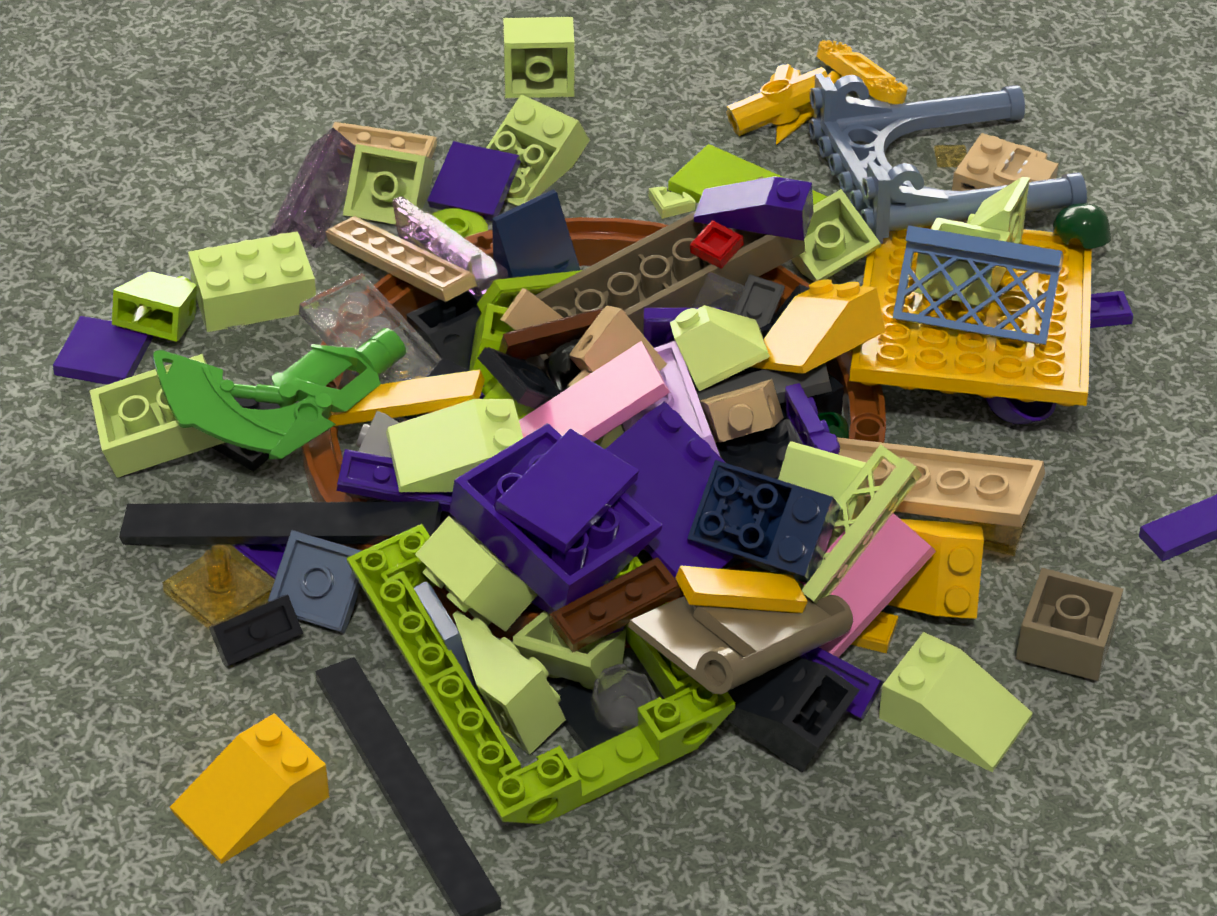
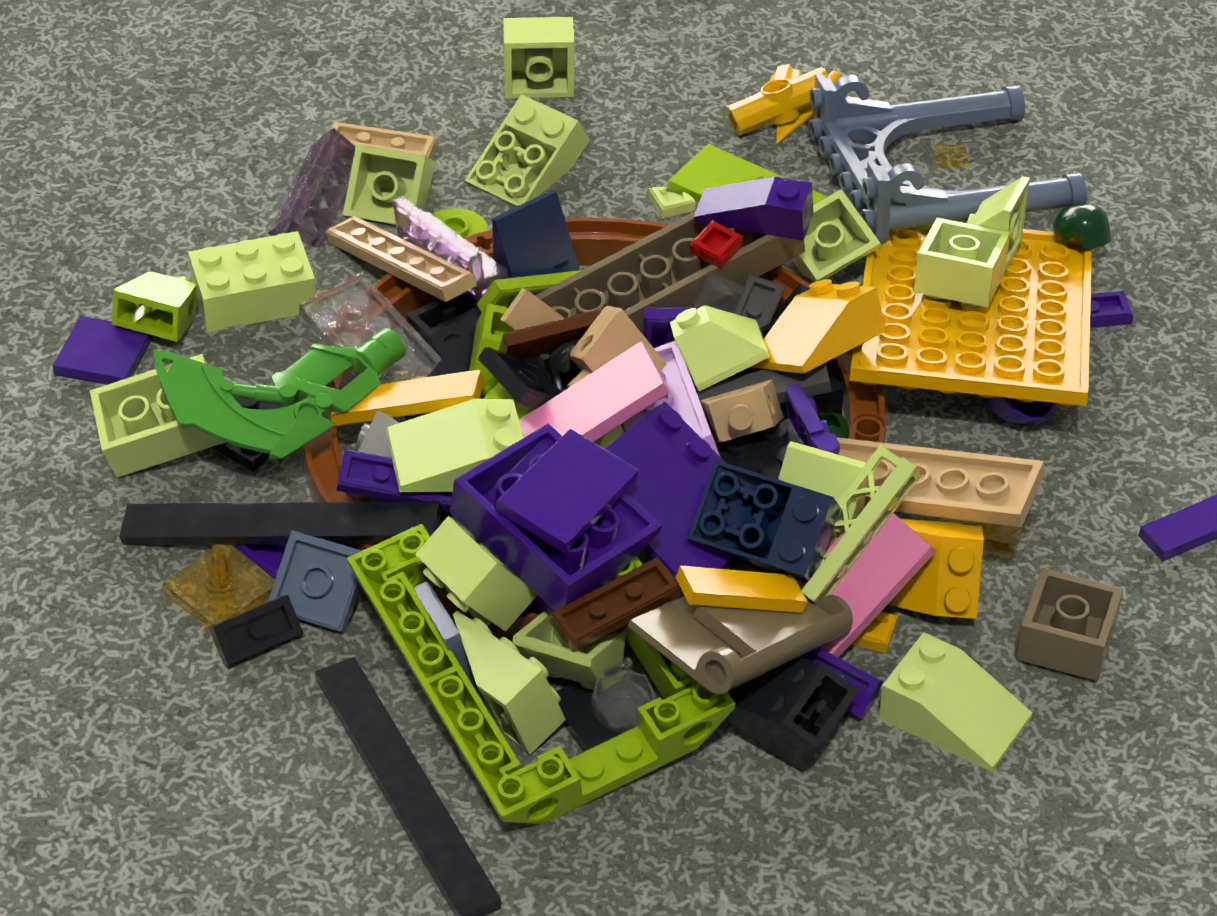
yellow slope [170,713,329,864] -> none
dark purple tile [427,141,521,221] -> none
yellow plate [816,40,908,104] -> none
medium blue fence [893,225,1064,345] -> none
tan piece [952,133,1059,191] -> none

